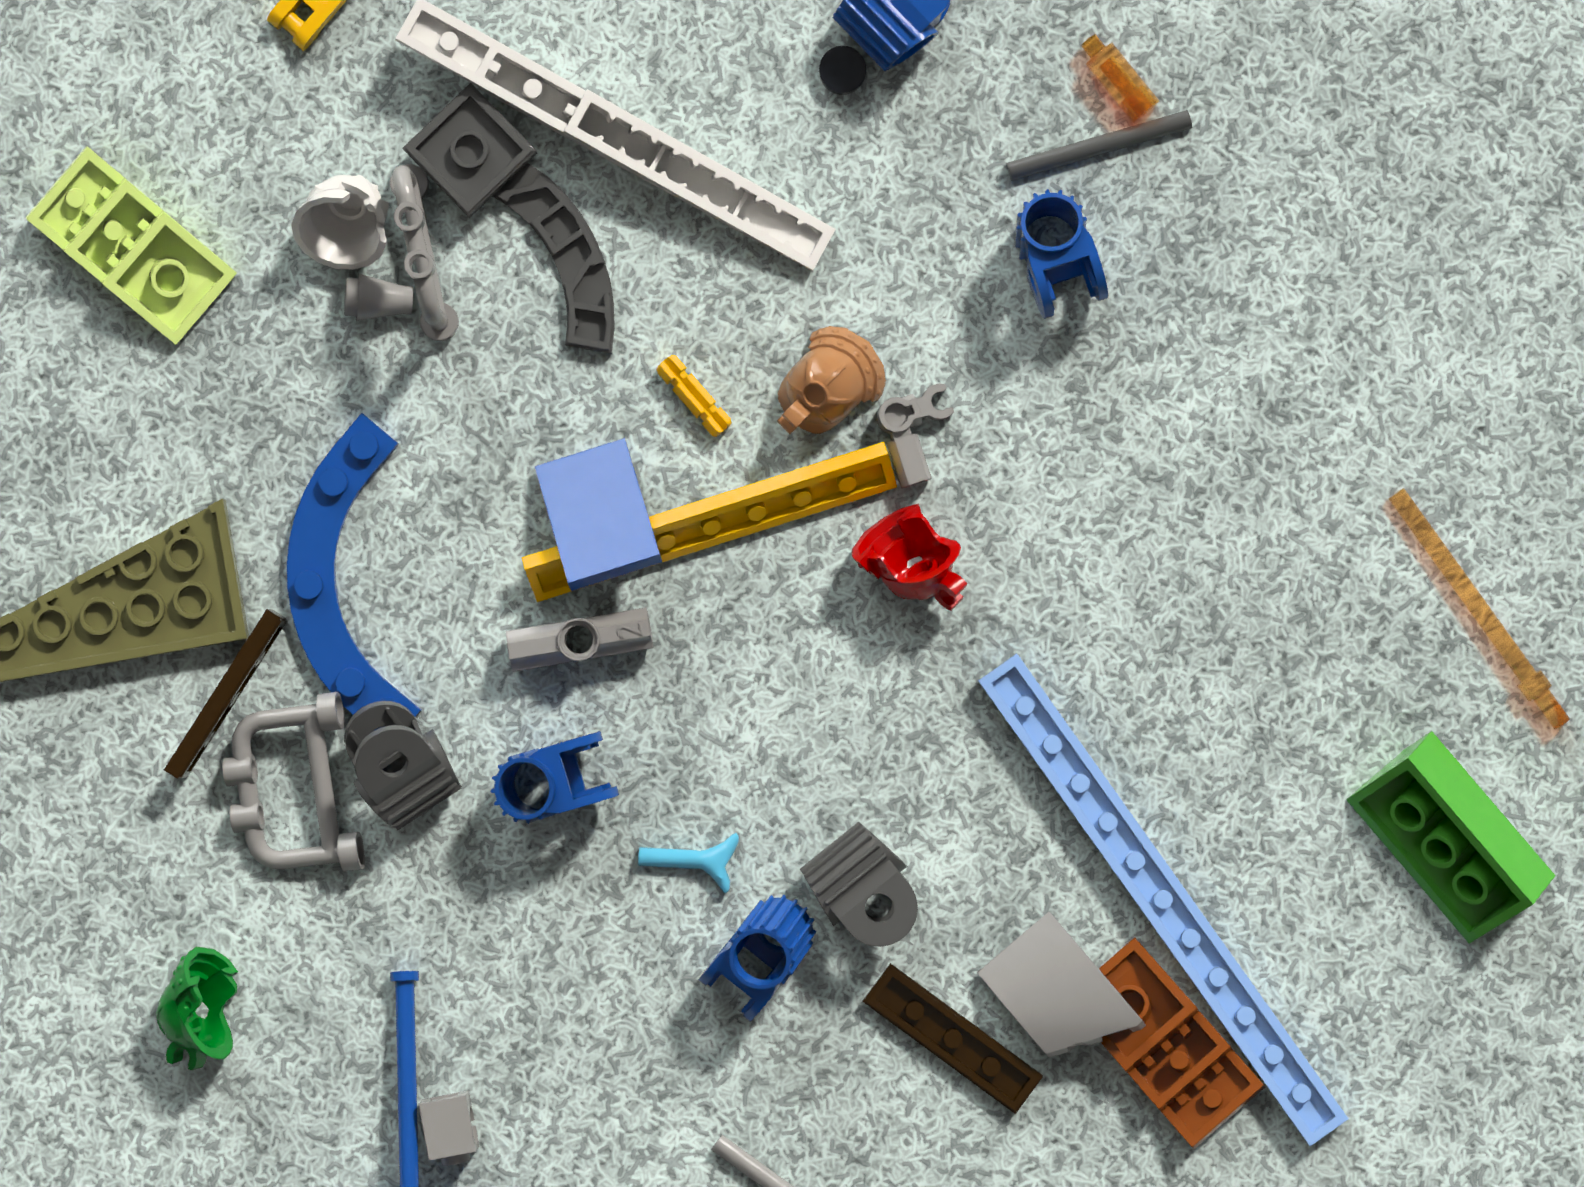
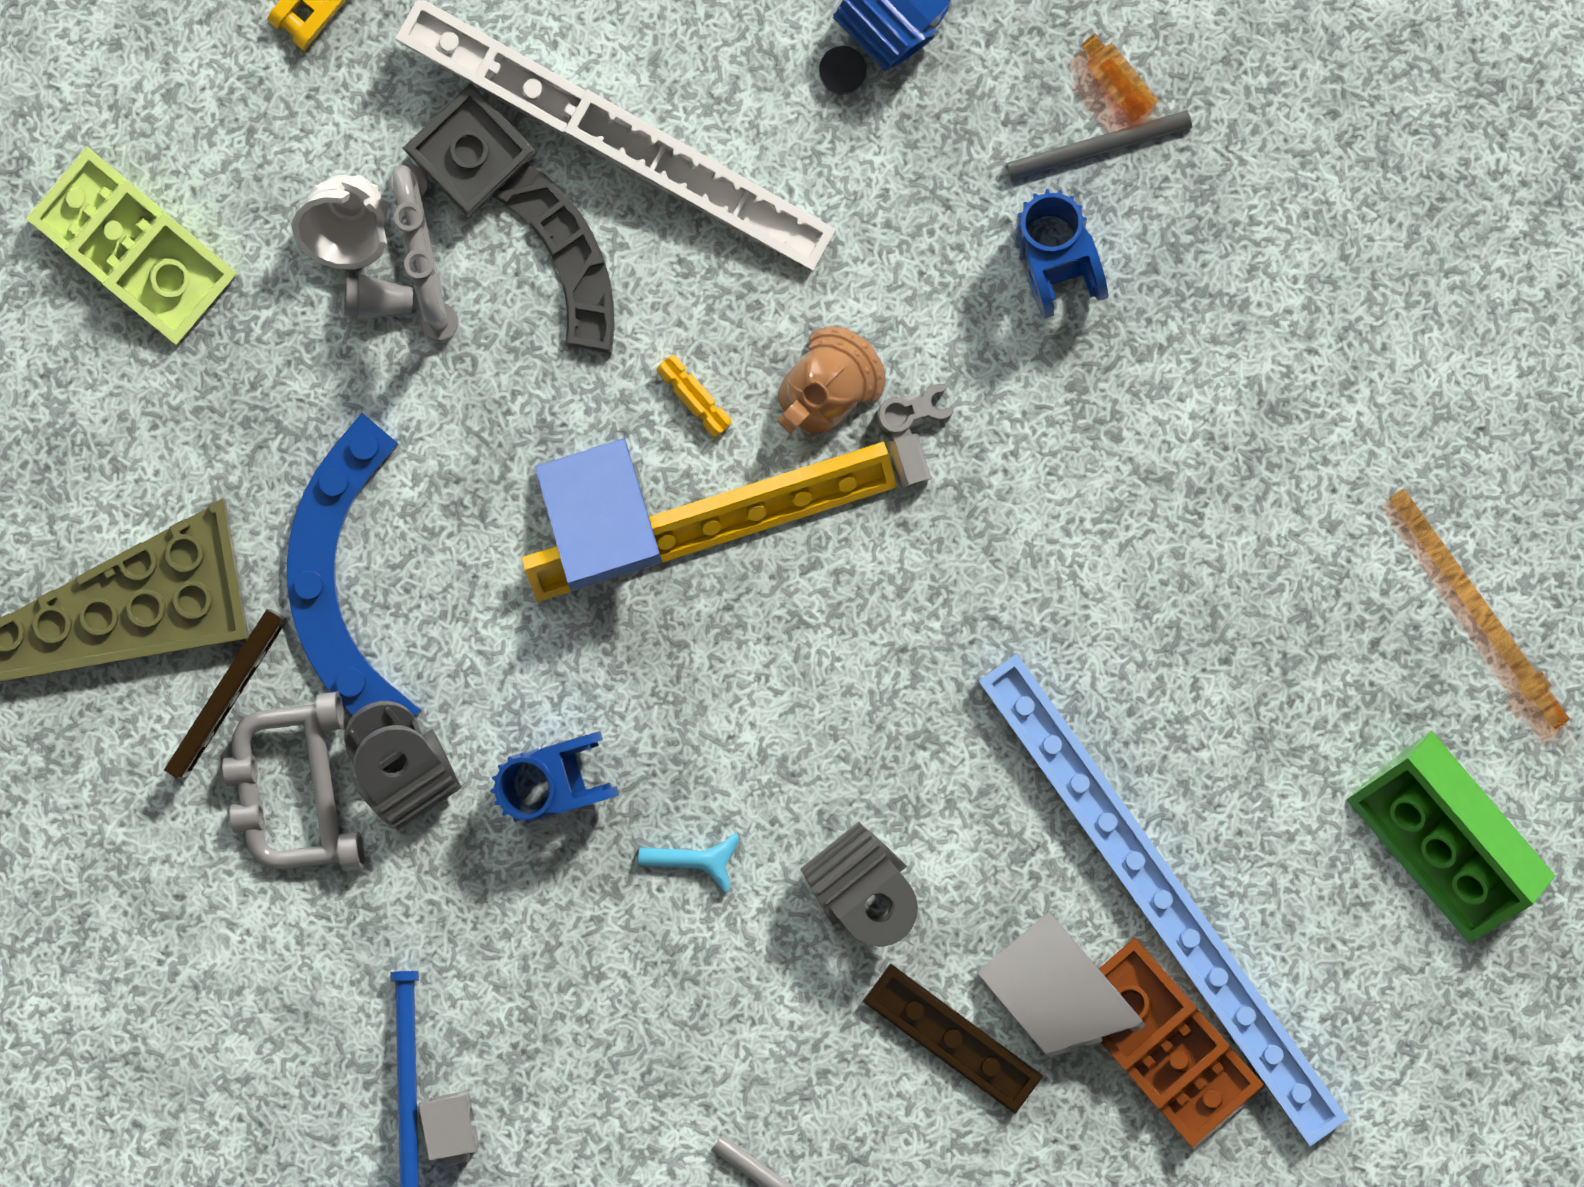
green helmet [156,947,238,1071] -> none
light grey piece [506,607,654,672] -> none
blue piece [698,895,816,1022] -> none
red helmet [852,504,967,611] -> none

